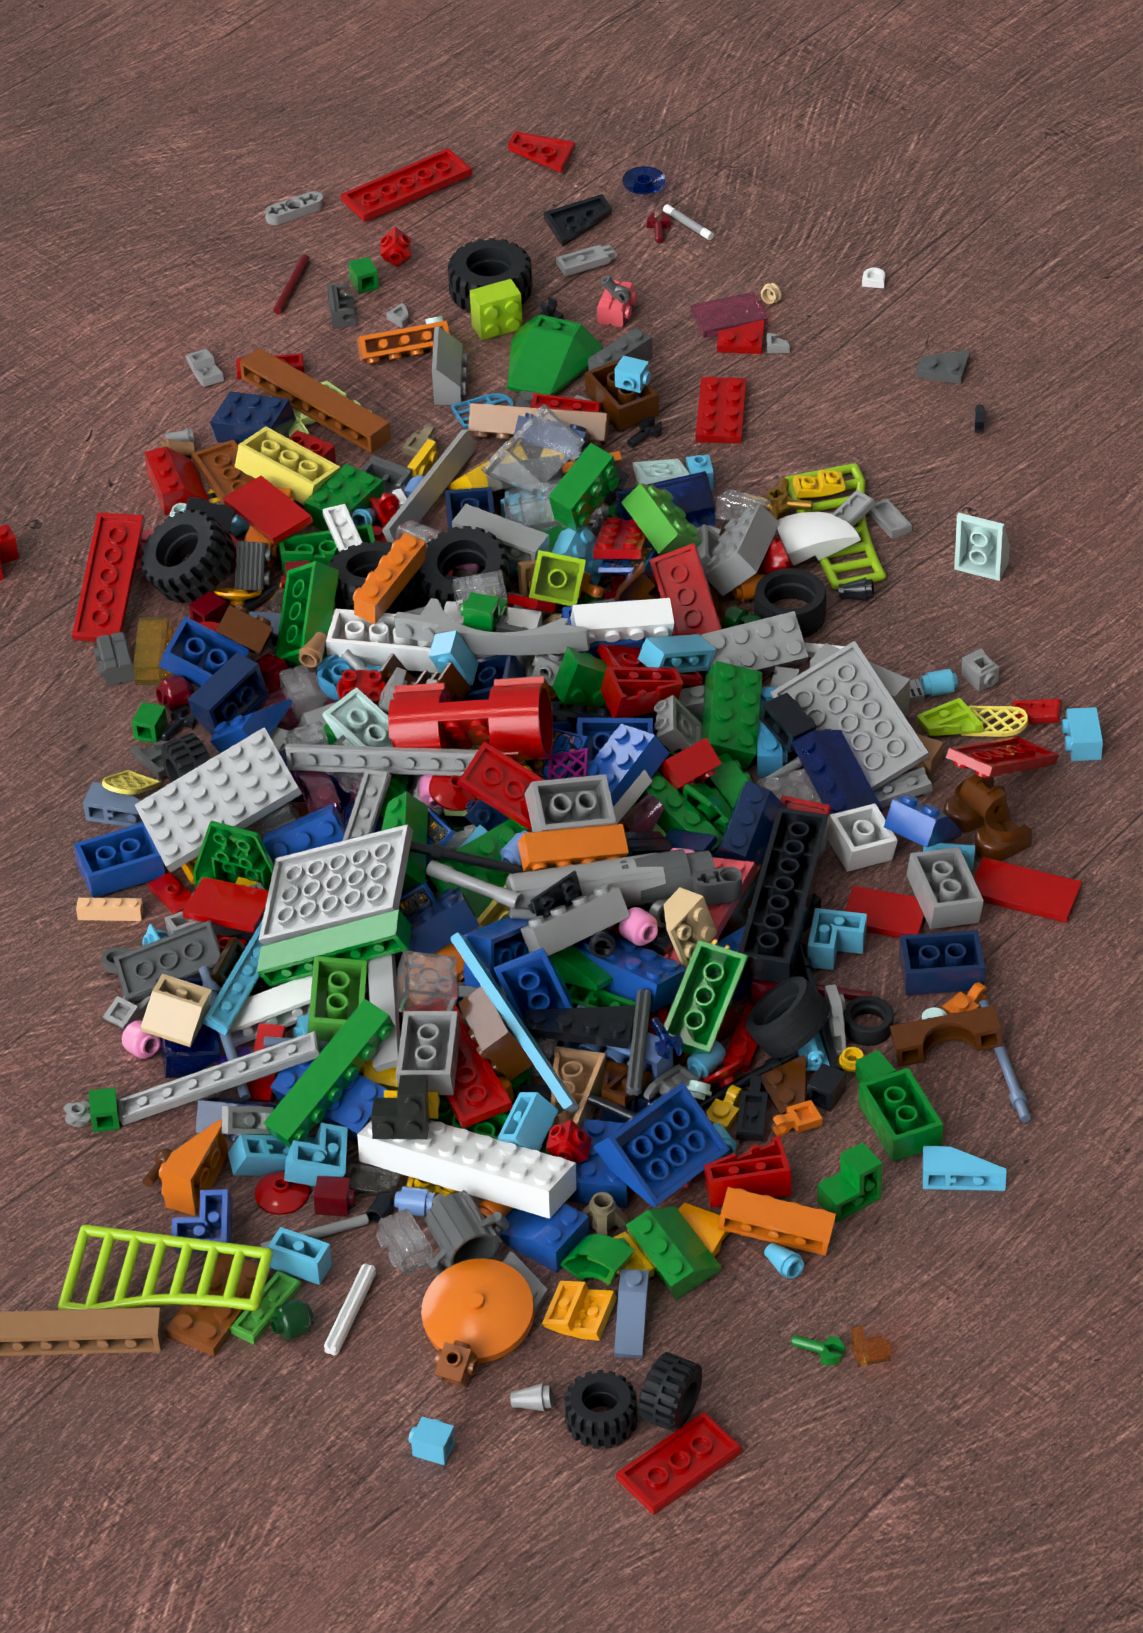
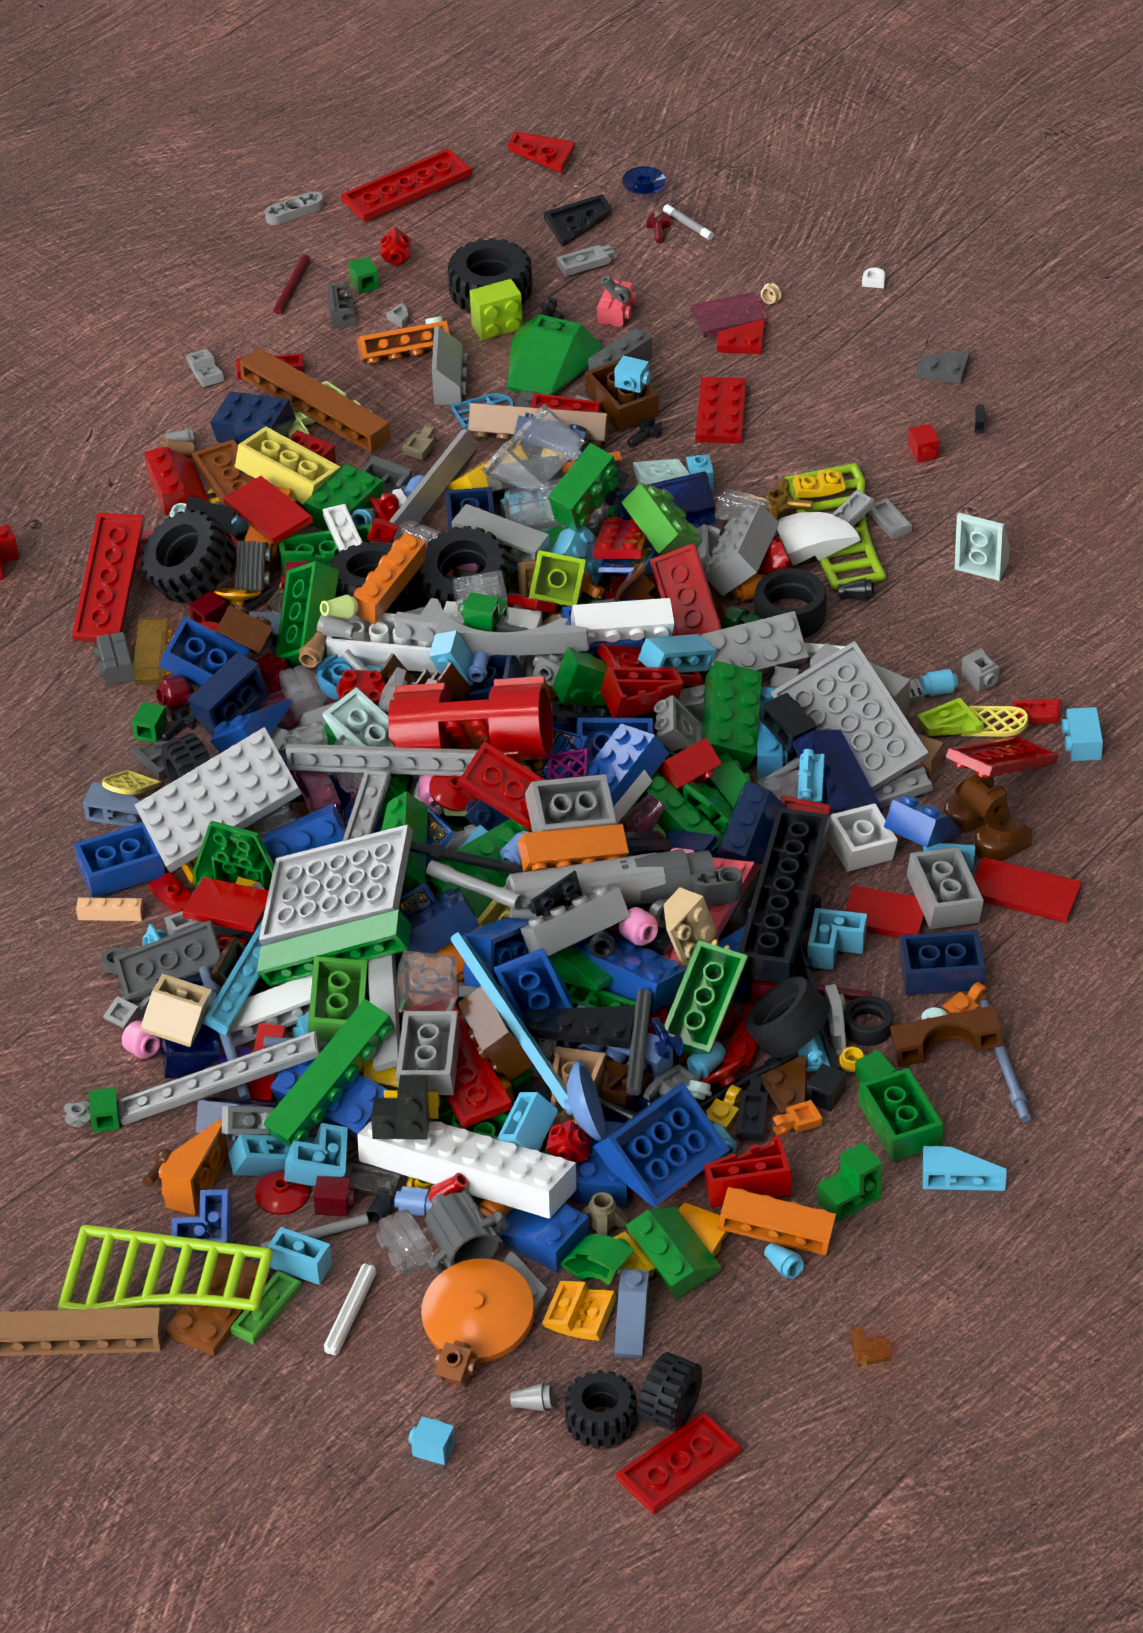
dark green head [270,1299,314,1341] -> none
yellow plate [407,439,439,477] -> none
light grey tile [767,333,790,353] -> none
green bar [791,1335,845,1366] -> none
none -> light grey cone [317,614,355,639]
none -> yellowish green cone [320,595,358,619]
none -> red tile [367,517,398,543]
none -> red cone [428,1173,468,1205]
none -> medium blue pin [468,651,489,683]
none -> medium blue dish [564,1060,606,1141]
none -> medium azure hinge [798,749,825,802]
none -> red brick [908,424,940,463]

